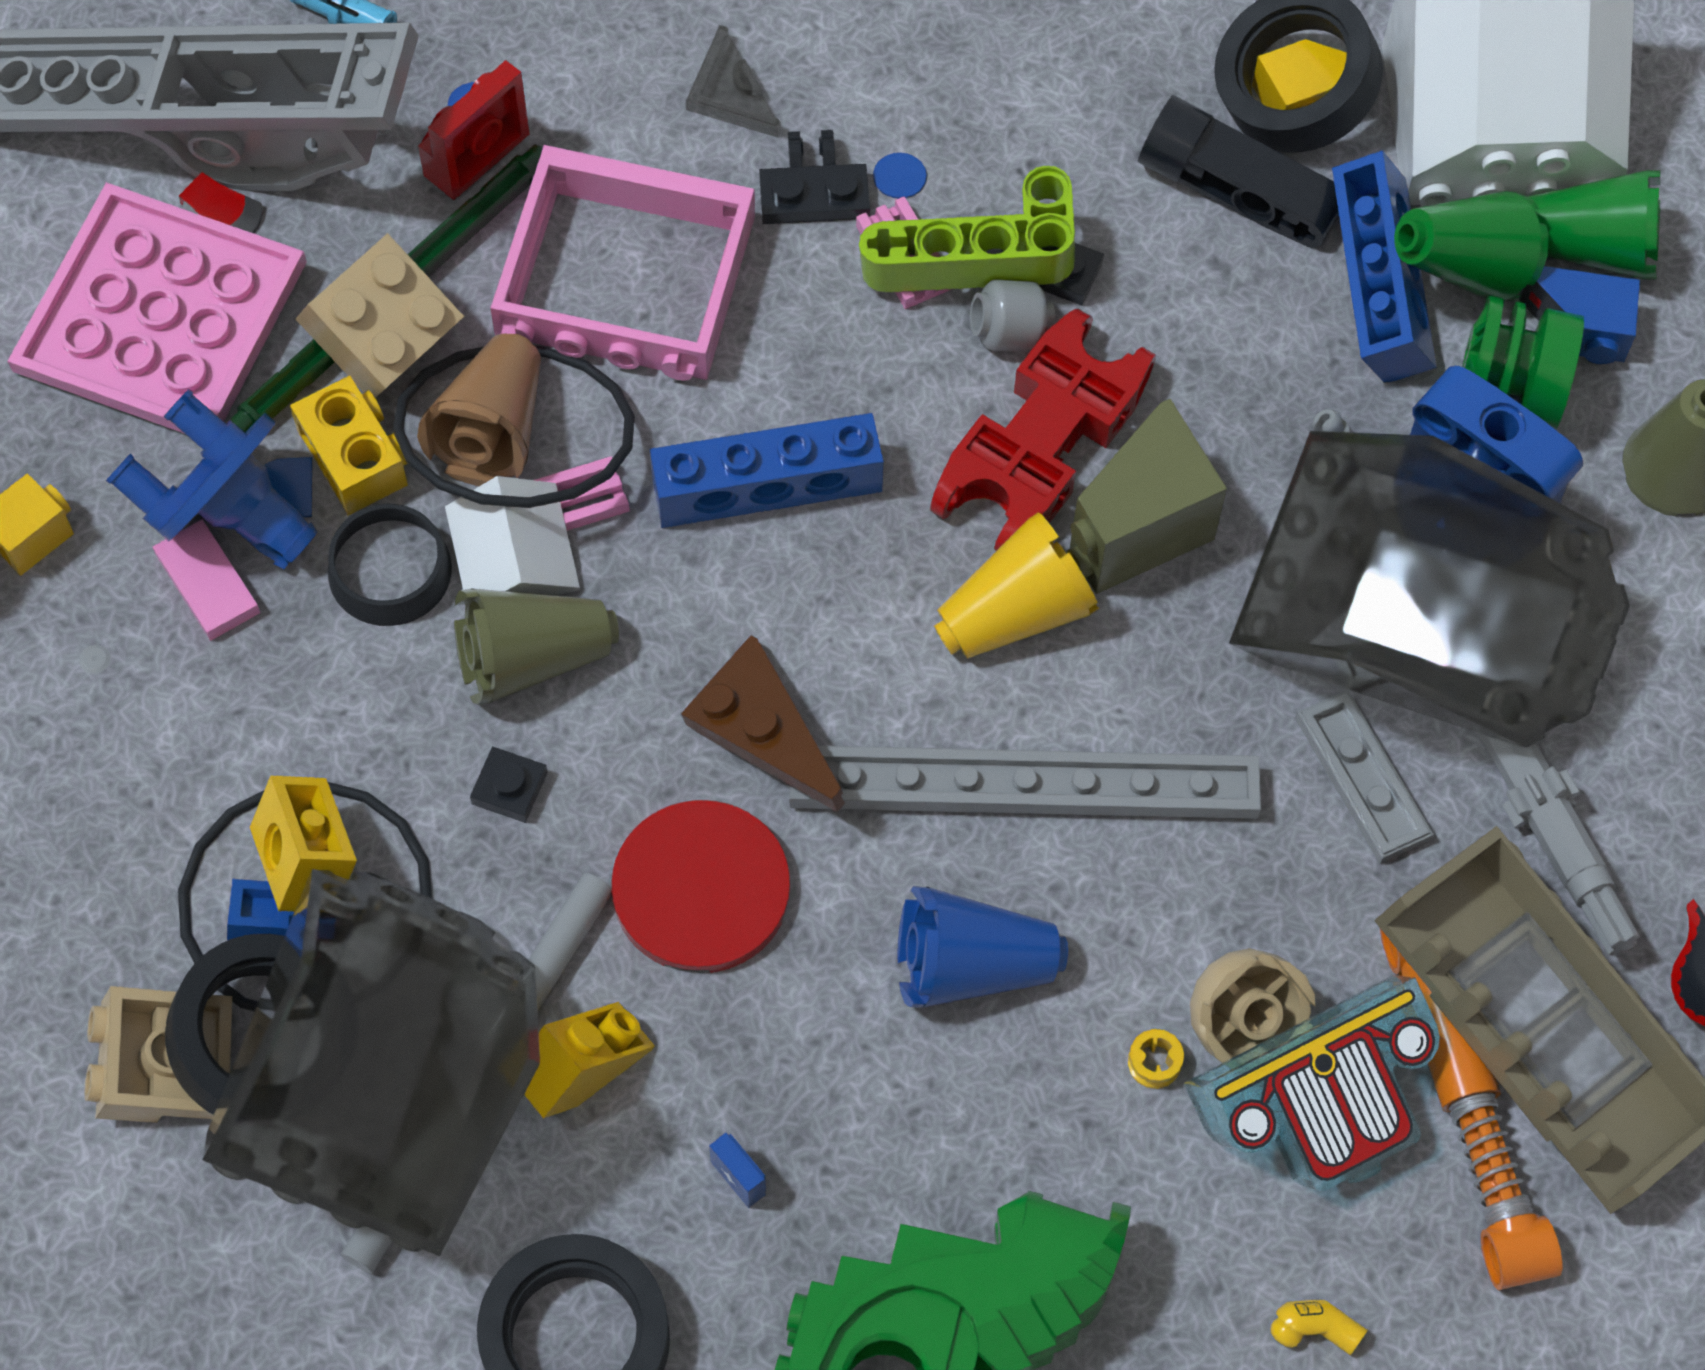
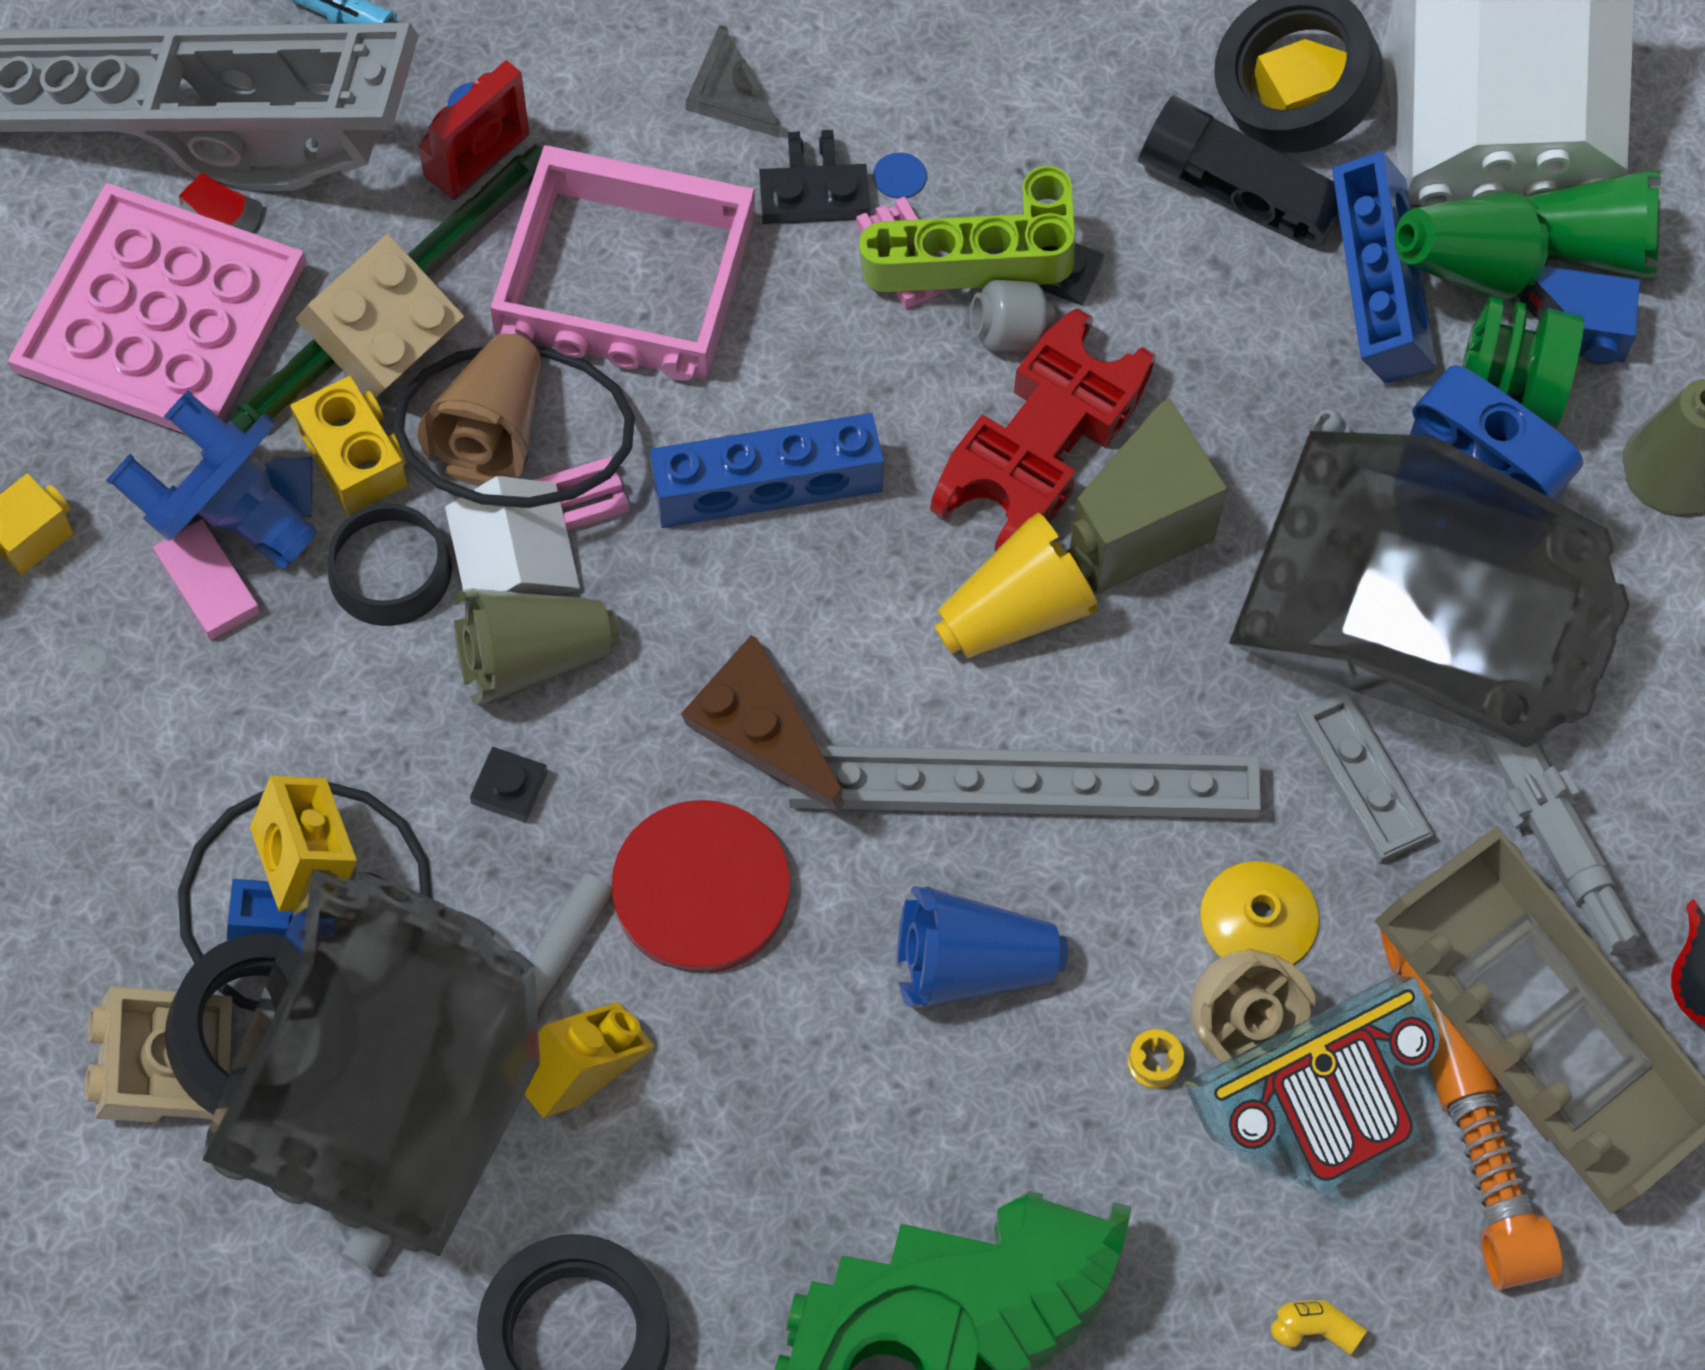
blue tile [709,1133,766,1208] -> none
none -> yellow dish [1200,861,1319,965]

